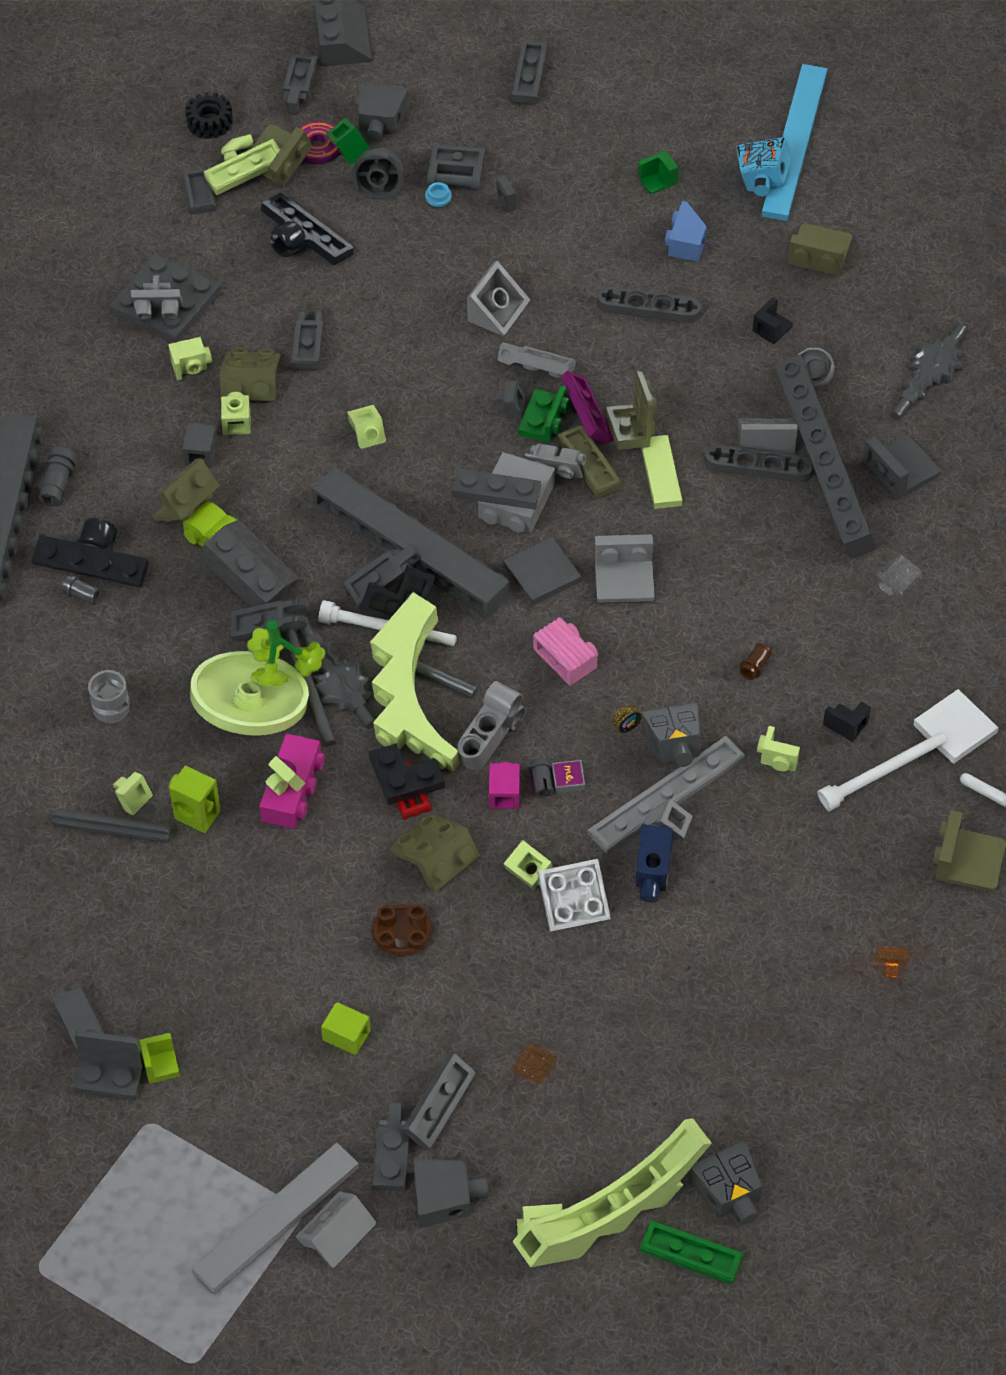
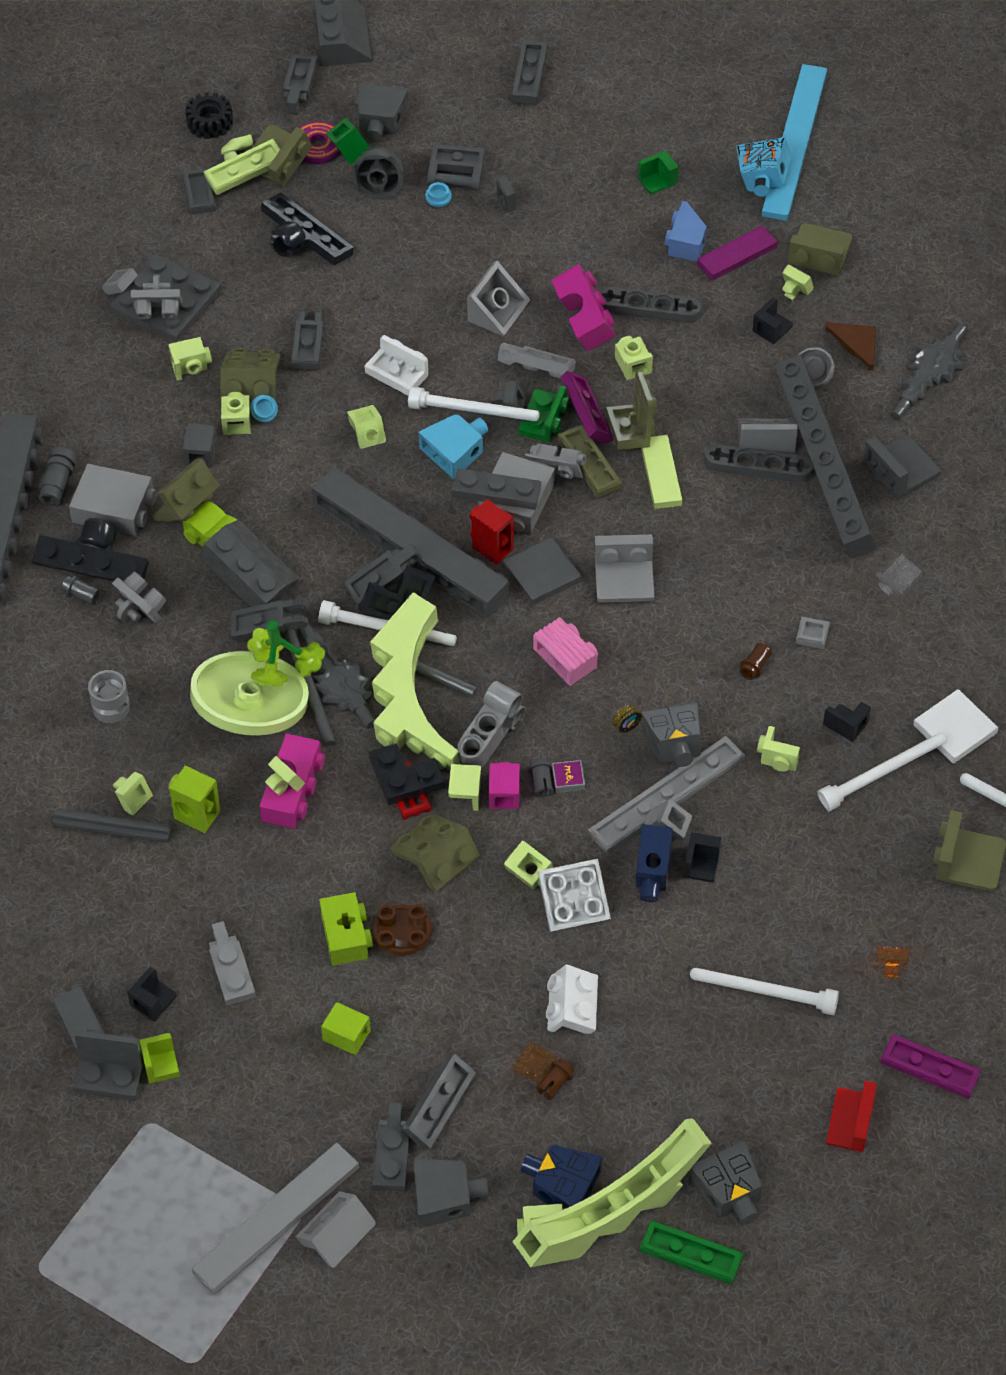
none -> light grey brick [69,464,157,536]
none -> light grey tile [102,268,138,295]
none -> light grey hips [112,571,167,623]
none -> black panel [127,966,177,1022]
none -> light grey hinge [209,921,256,1005]
none -> medium azure plate [250,395,278,423]
none -> lime brick [319,892,373,965]
none -> white bracket [364,335,428,396]
none -> white piece [408,387,539,422]
none -> medium azure torso [419,415,488,479]
none -> yellowish green panel [448,764,481,811]
none -> red brick [469,499,514,564]
none -> dark blue torso [521,1145,602,1210]
none -> reddish brown pin [536,1058,574,1100]
none -> white bracket [546,964,598,1034]
none -> dark pink arch [551,264,616,351]
none -> yellowish green brick [615,336,653,380]
none -> black panel [684,832,721,882]
none -> white piece [690,968,839,1016]
none -> magenta tile [697,226,778,281]
none -> yellowish green tile [782,264,814,300]
none -> light grey tile [796,617,830,649]
none -> reddish brown tile [825,322,876,370]
none -> red panel [826,1081,877,1152]
none -> magenta tile [880,1034,981,1099]

